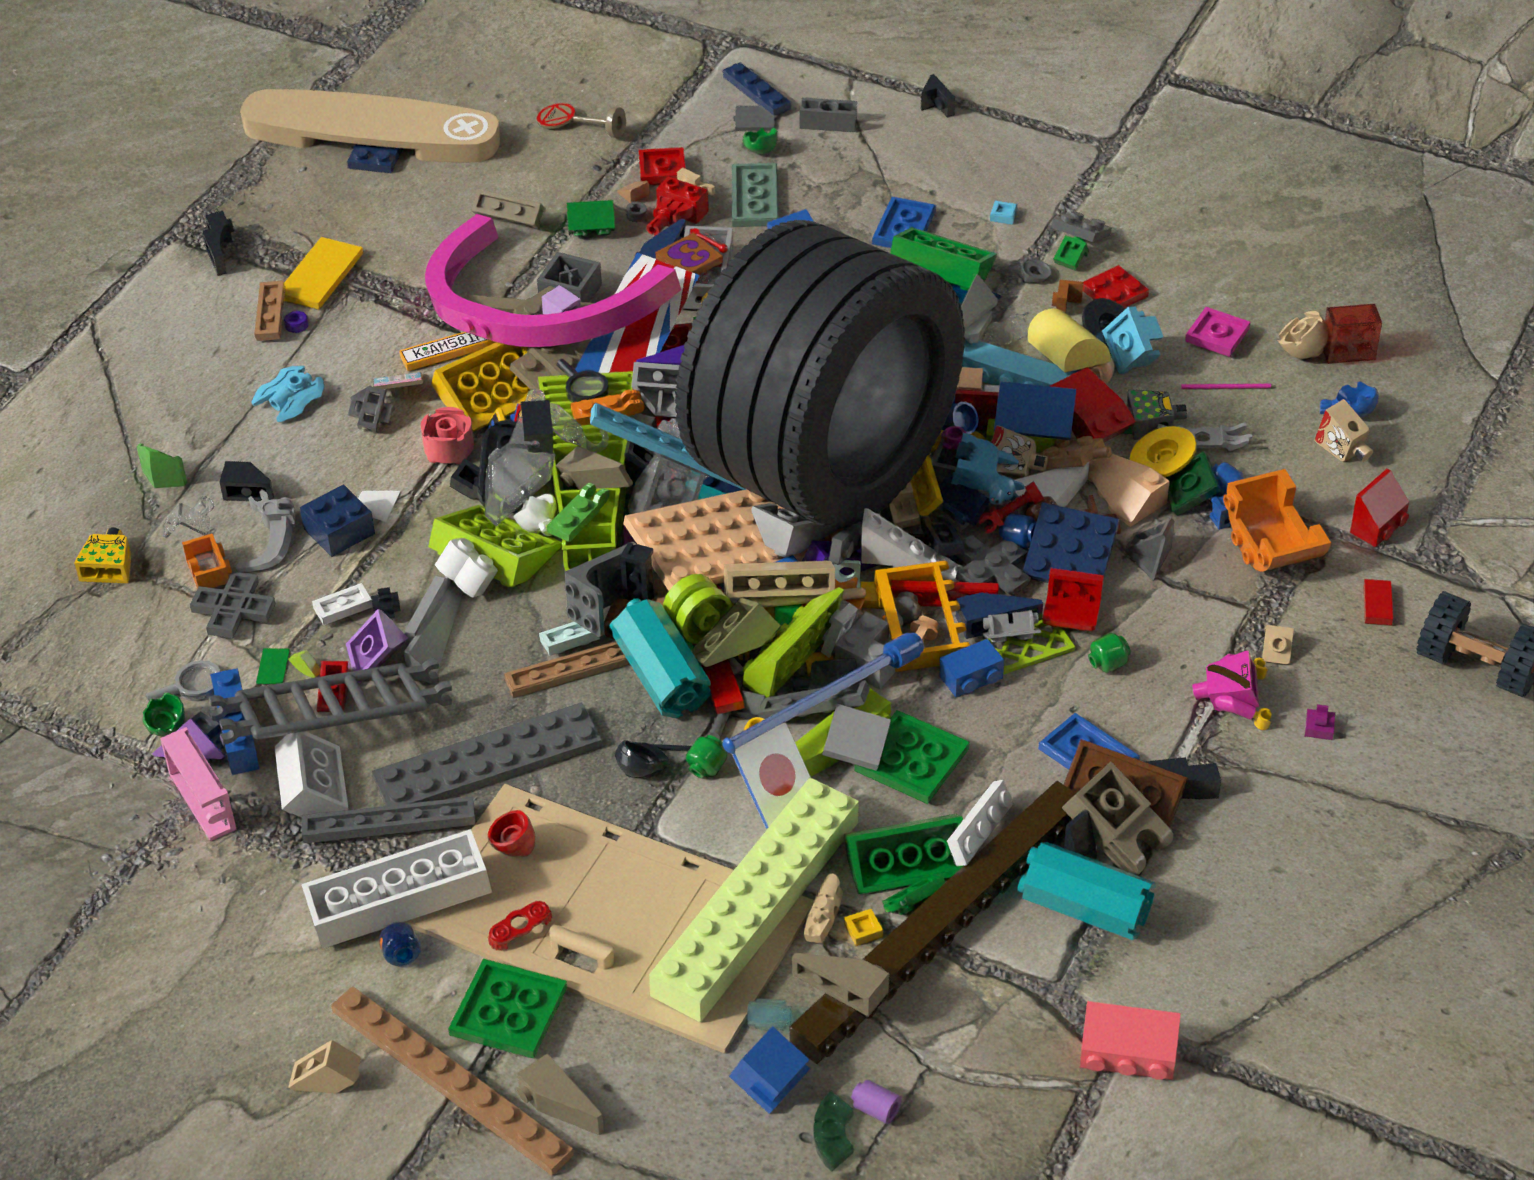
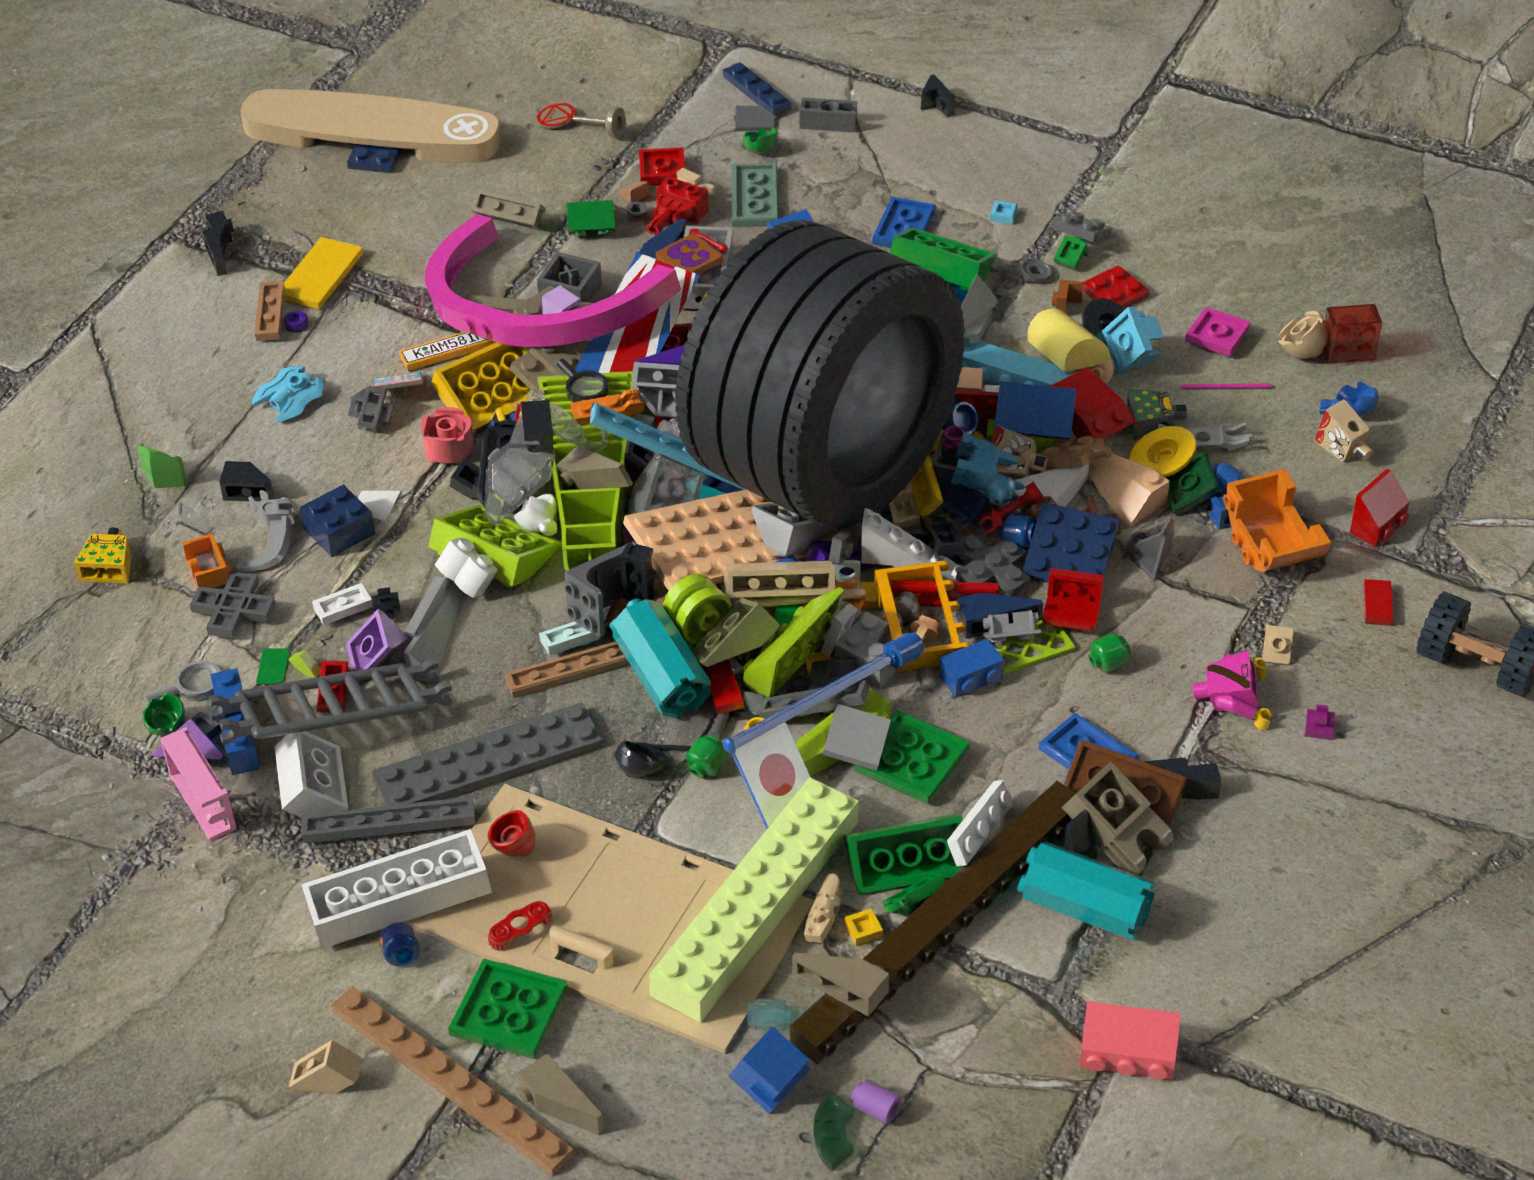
bright green hinge [547,483,610,542] -> none

